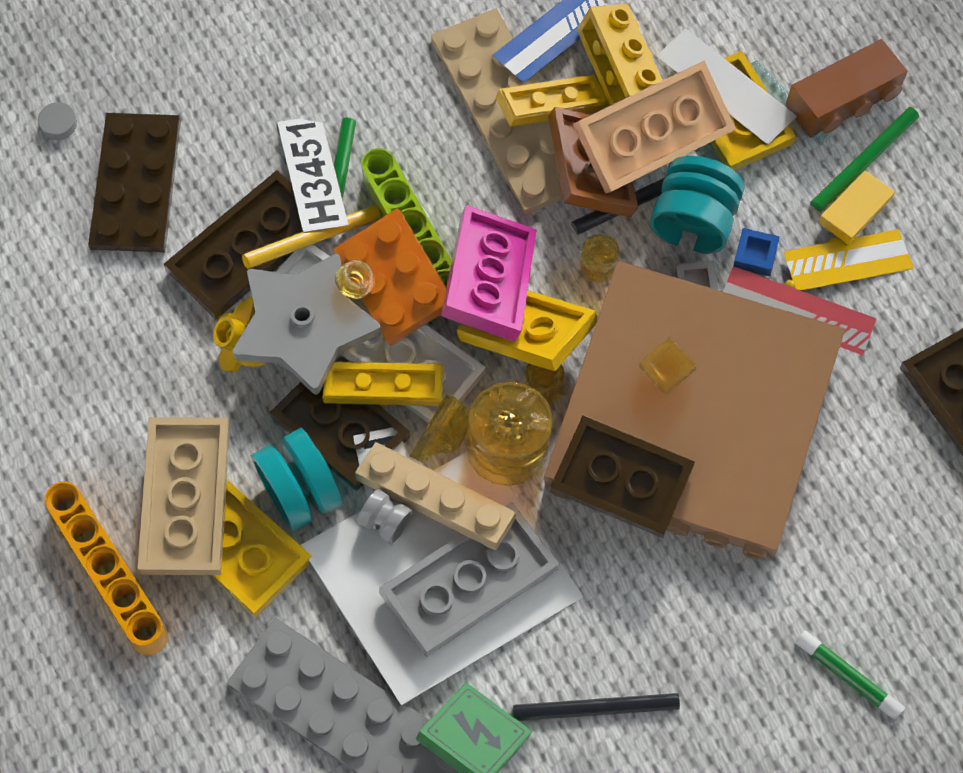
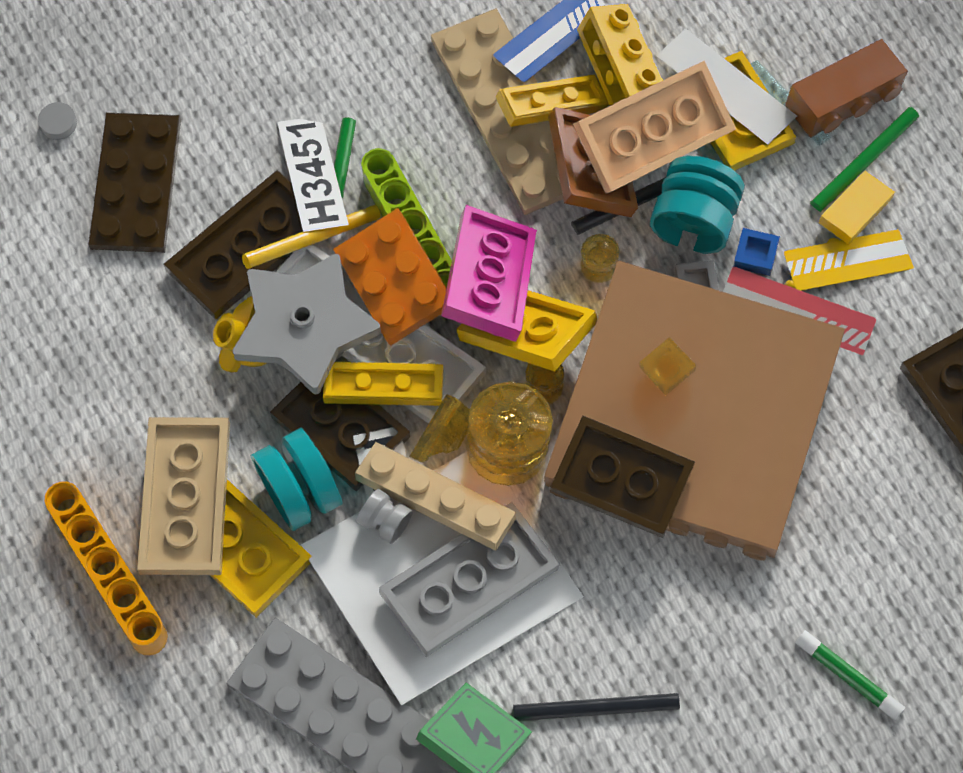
clear yellow plate [335,260,374,299] -> none

